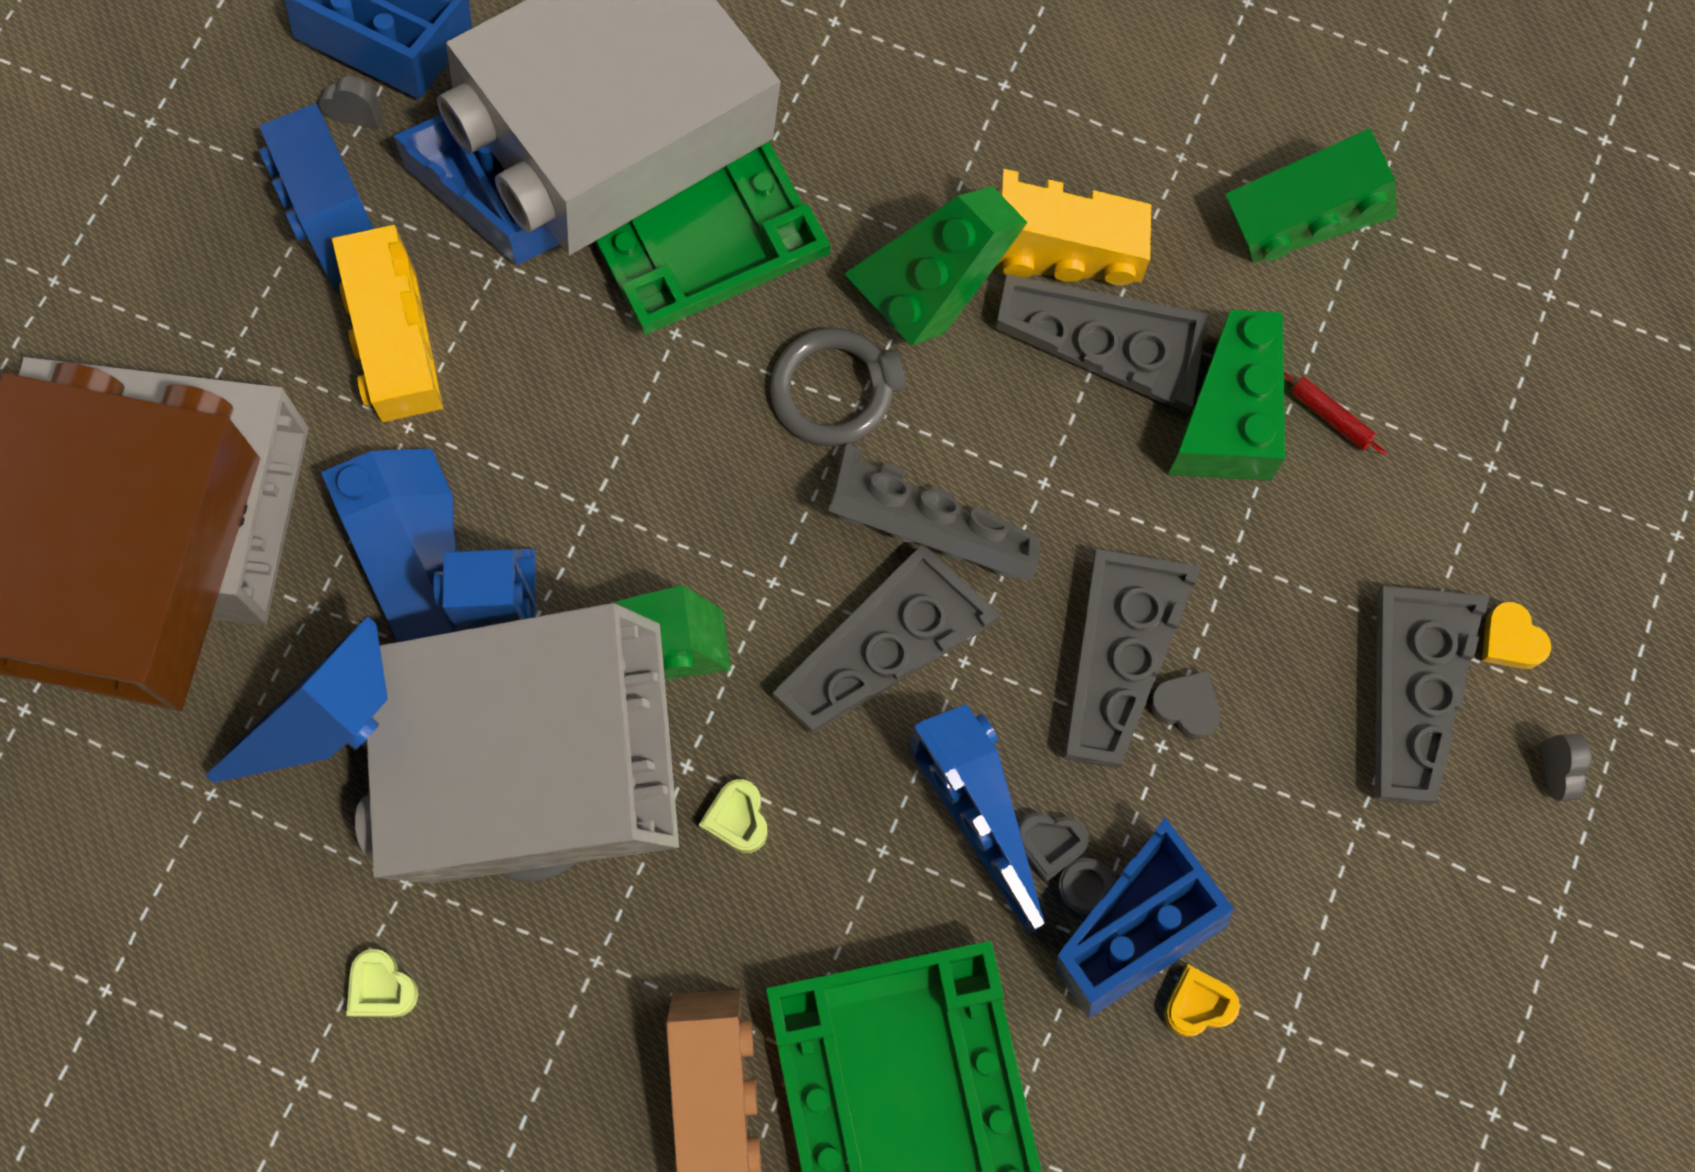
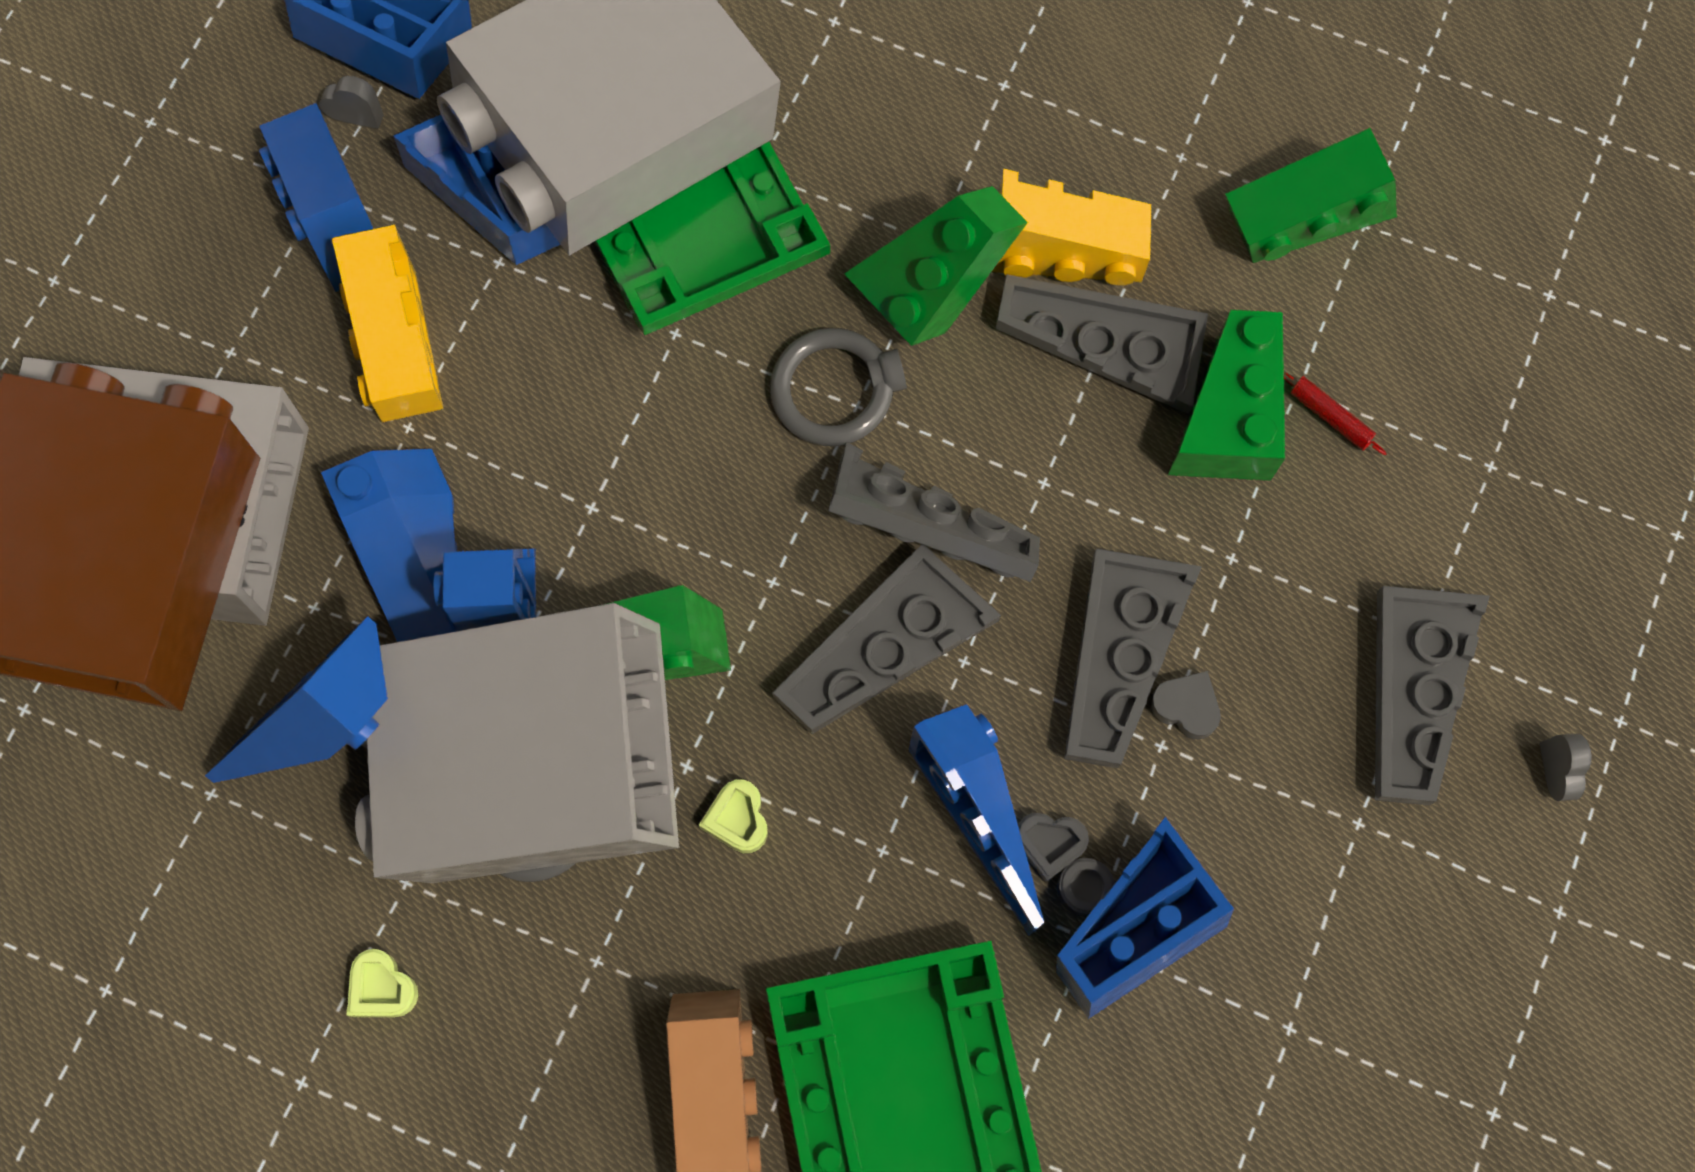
yellow tile [1164,964,1240,1037] -> none
yellow tile [1482,602,1551,669] -> none

